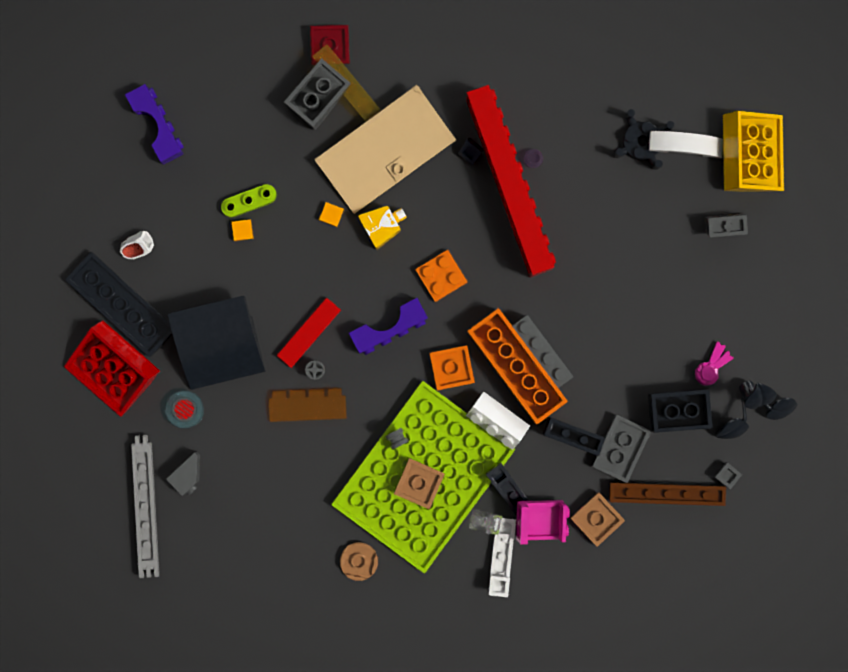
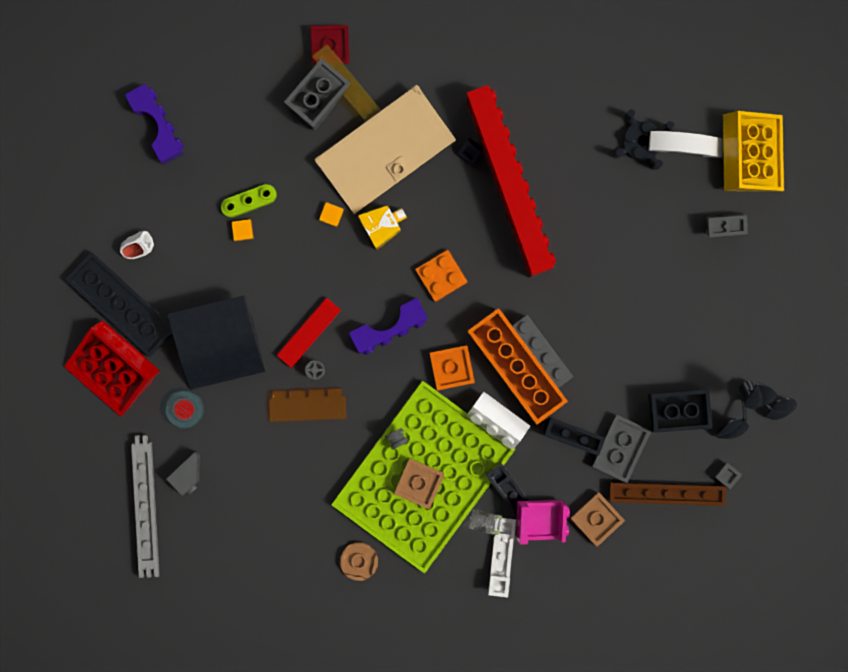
clear purple plate [524,149,543,168] -> none
dark pink piece [695,342,733,386] -> none

